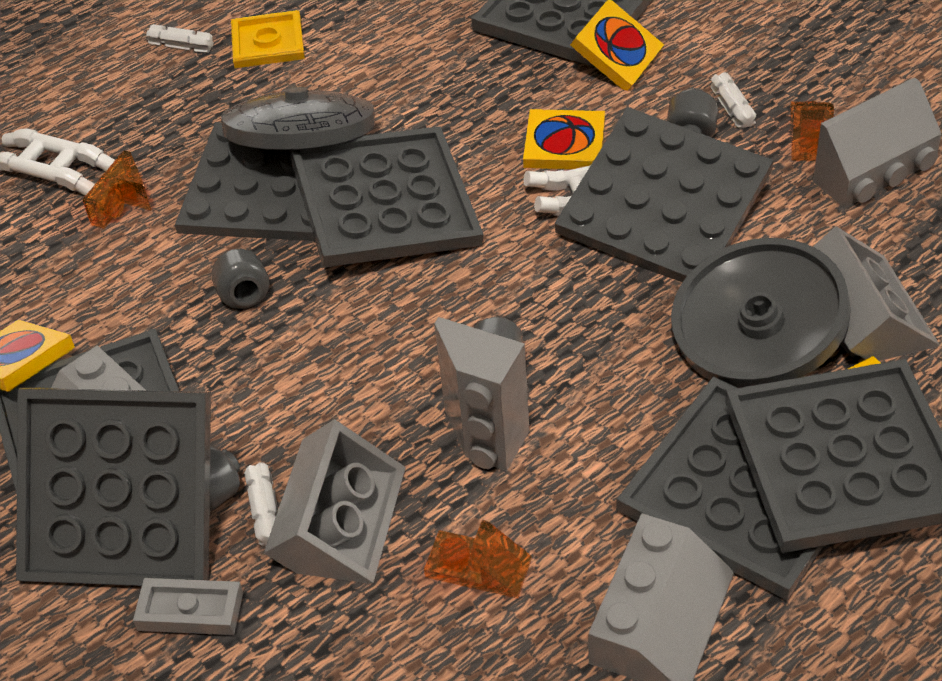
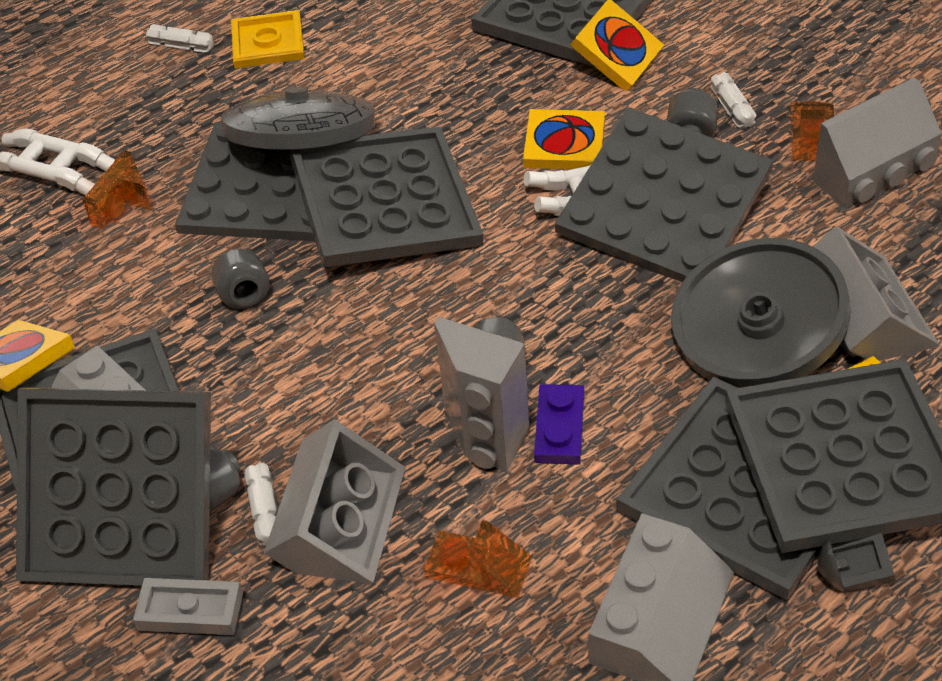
none -> dark purple plate [534,384,584,465]
none -> dark grey plate [818,532,896,593]

